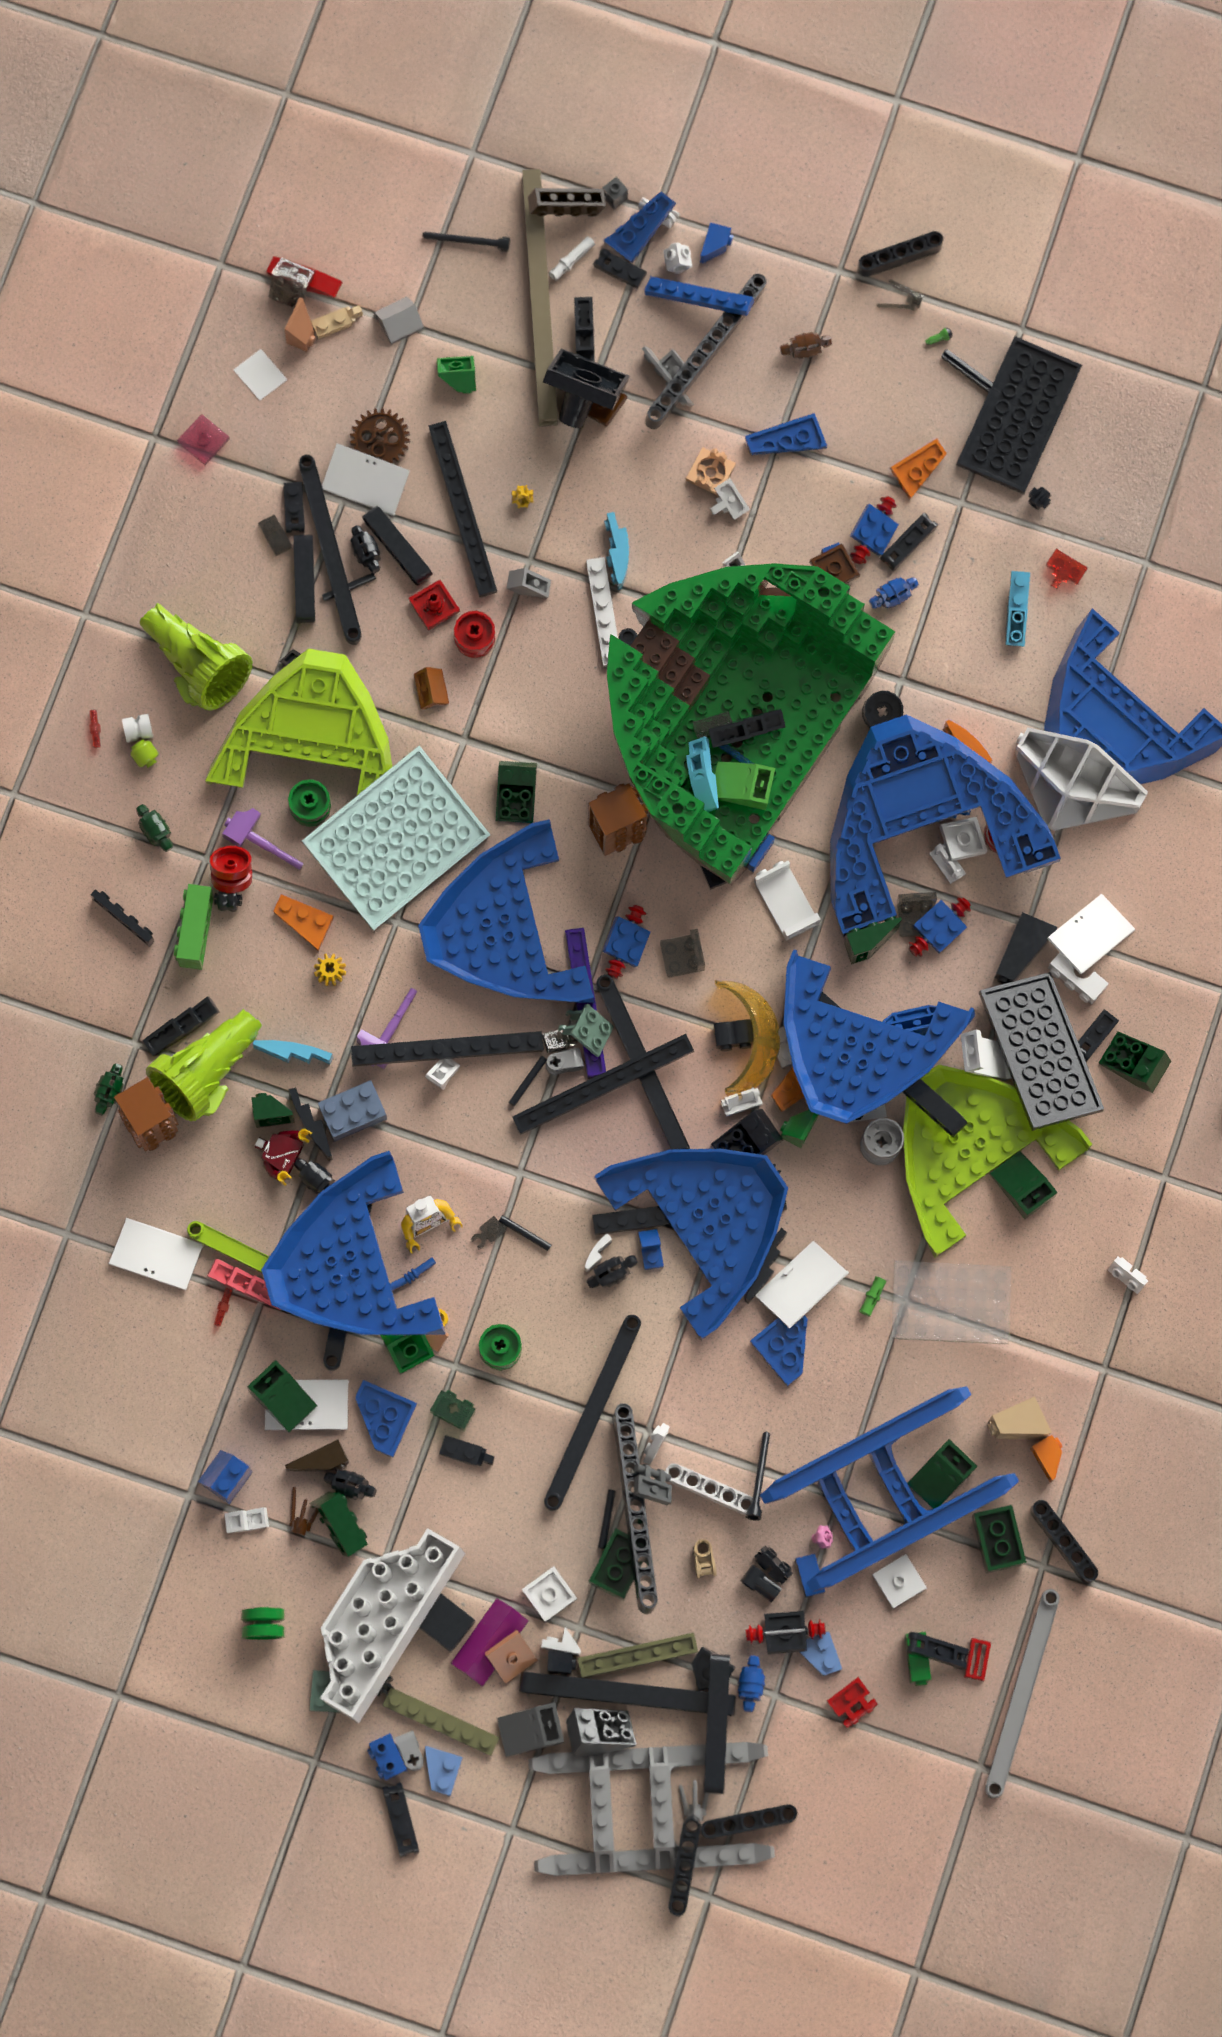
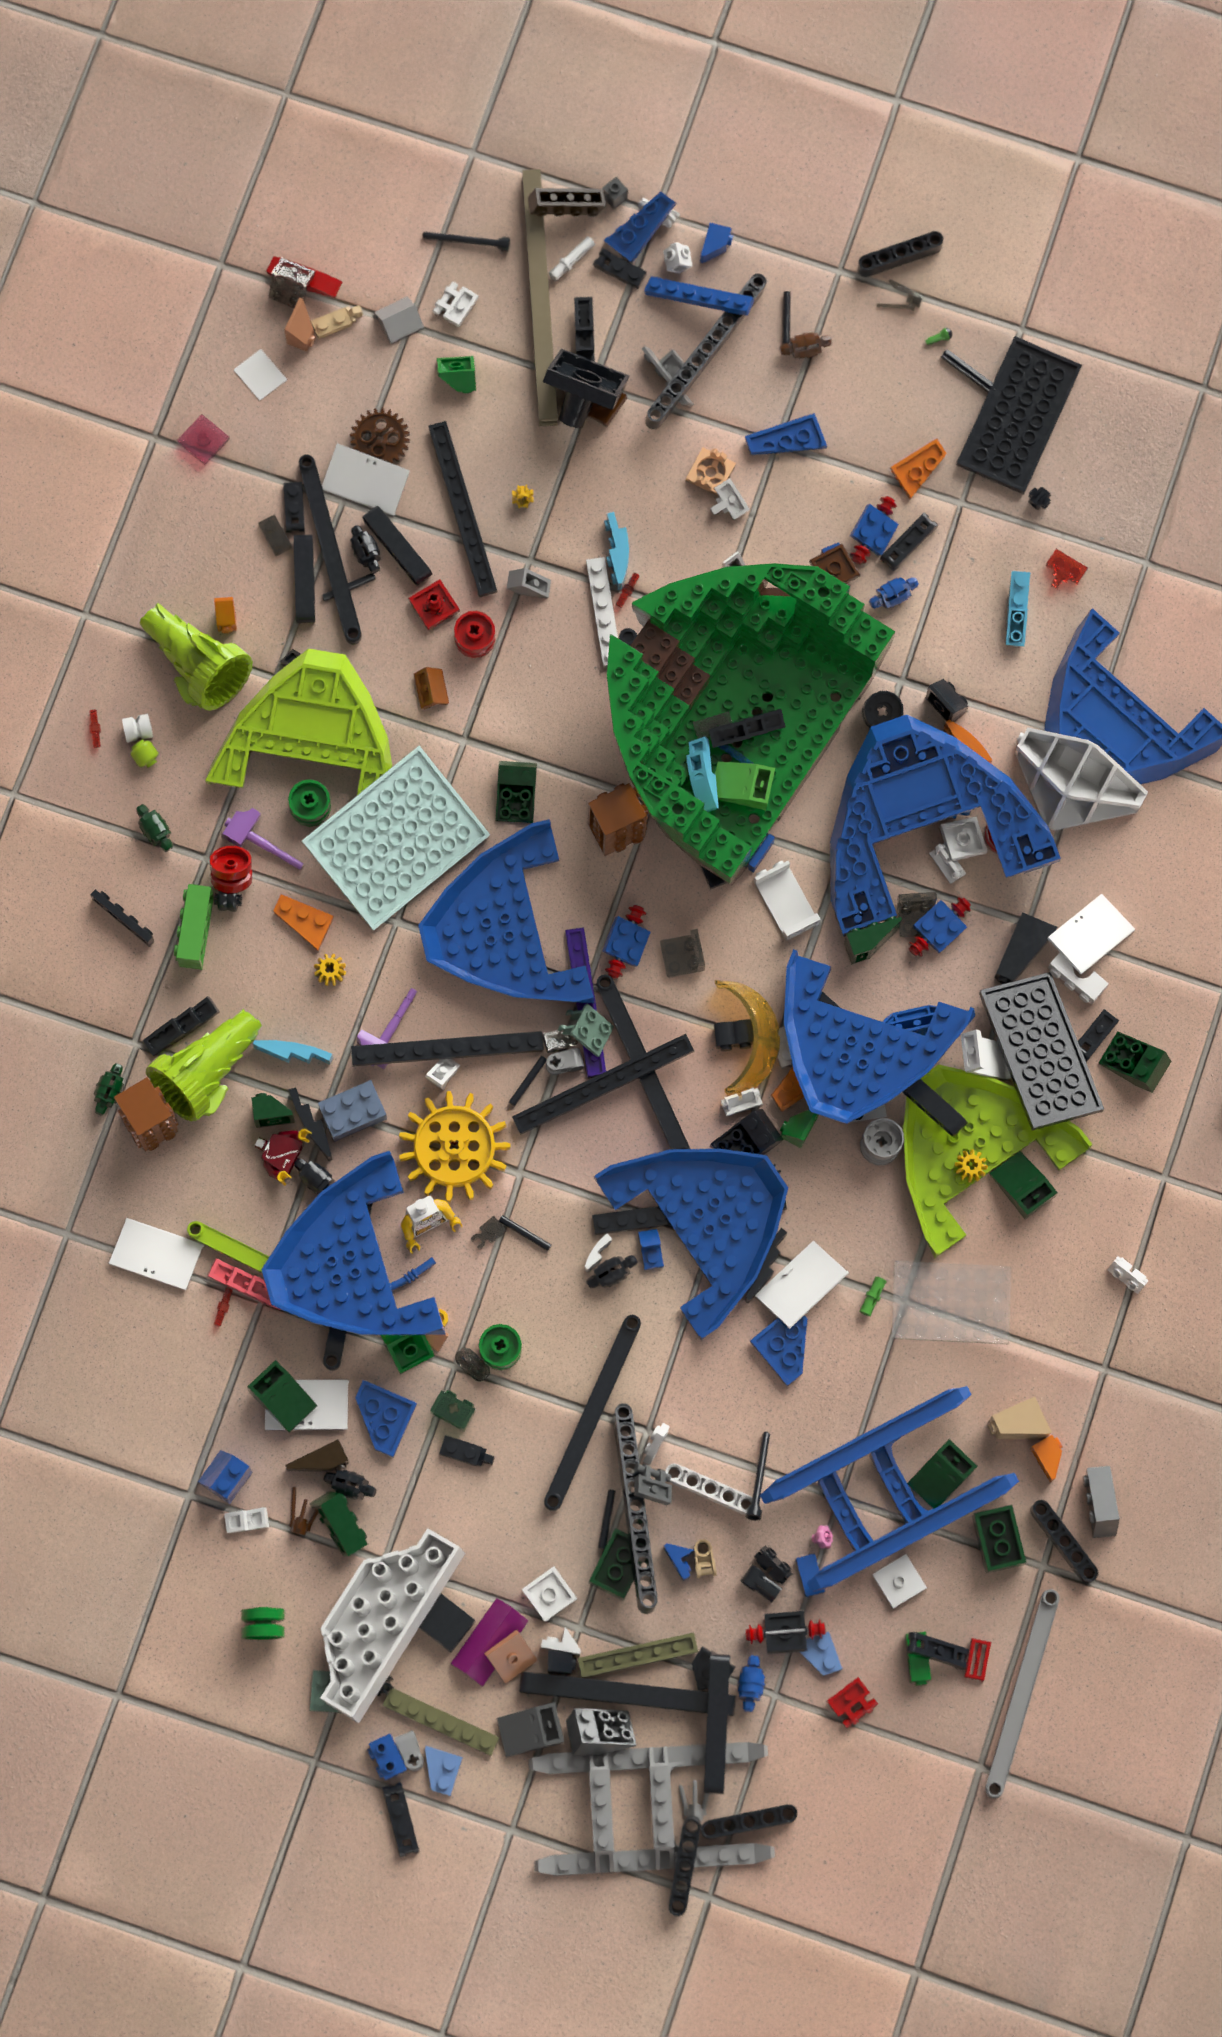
none -> orange slope [214,597,237,633]
none -> yellow gear [399,1091,511,1203]
none -> white plate [433,282,479,327]
none -> clear smoke plate [455,1347,490,1382]
none -> clear red bar [616,572,640,608]
none -> blue slope [663,1543,694,1581]
none -> black bar [783,291,791,345]
none -> black slope [925,679,969,722]
none -> yellow gear [954,1149,988,1183]
none -> wedge [1083,1466,1120,1538]

